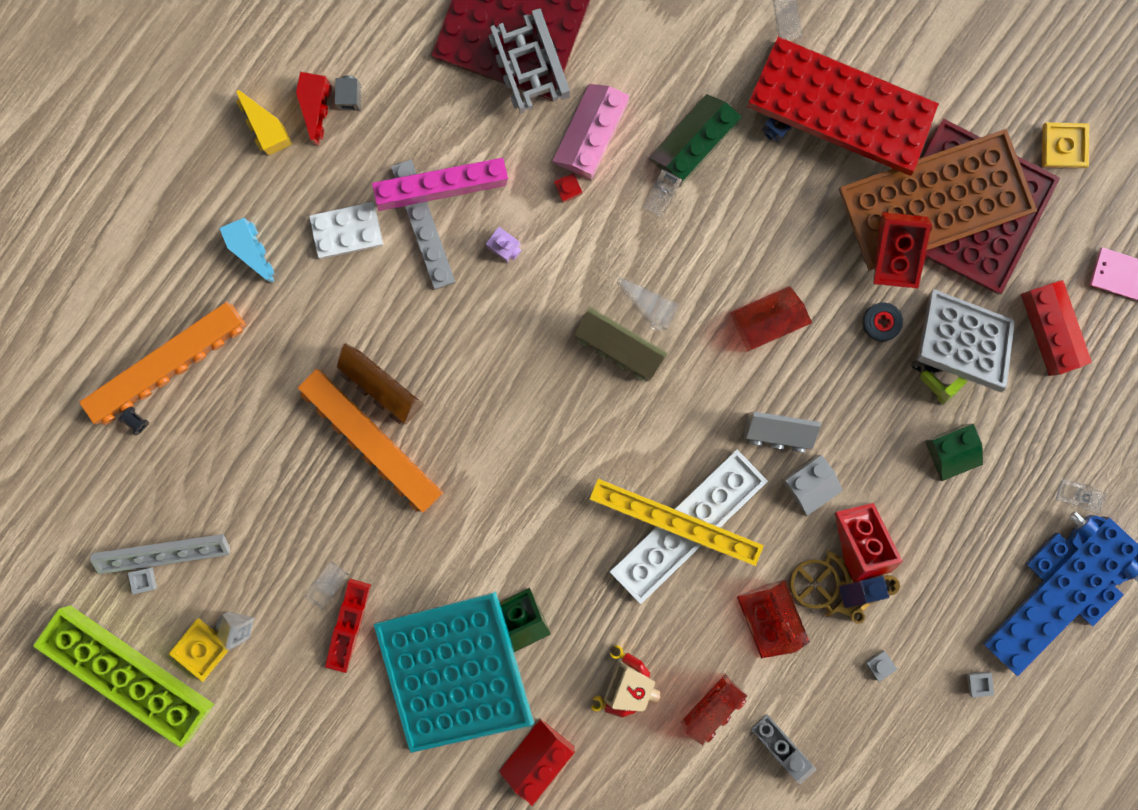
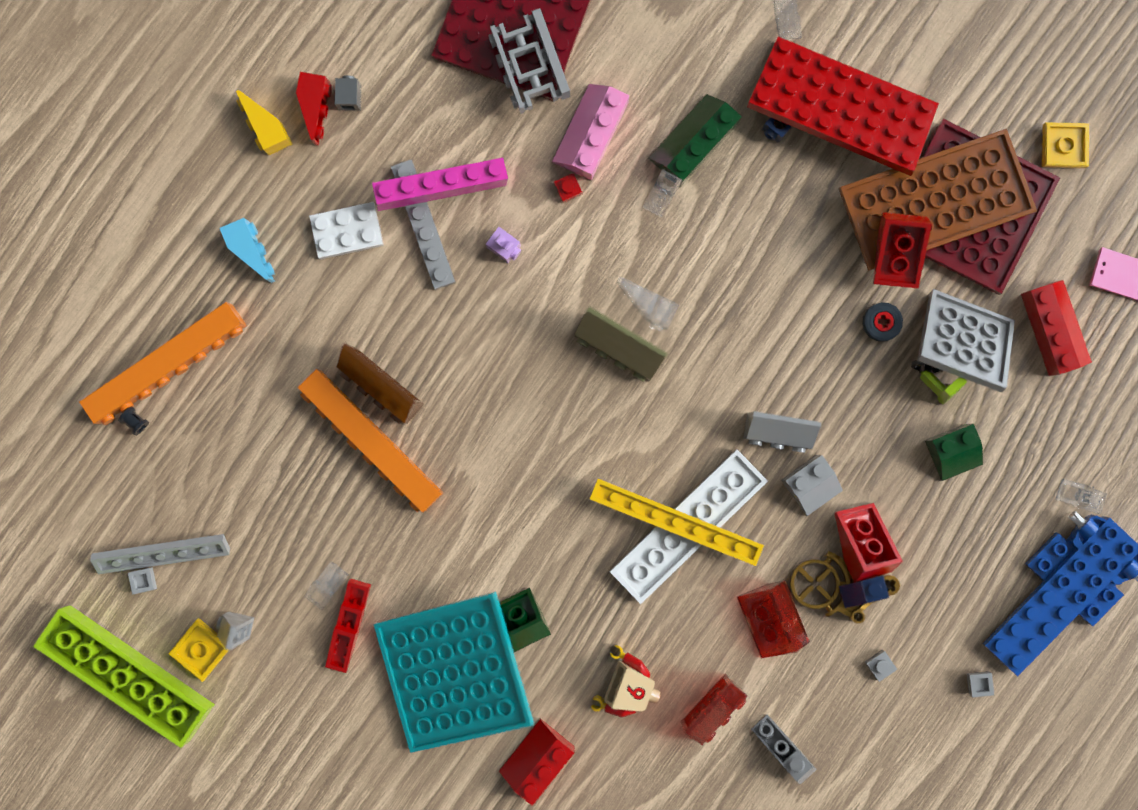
clear red slope [730,286,812,352] -> none

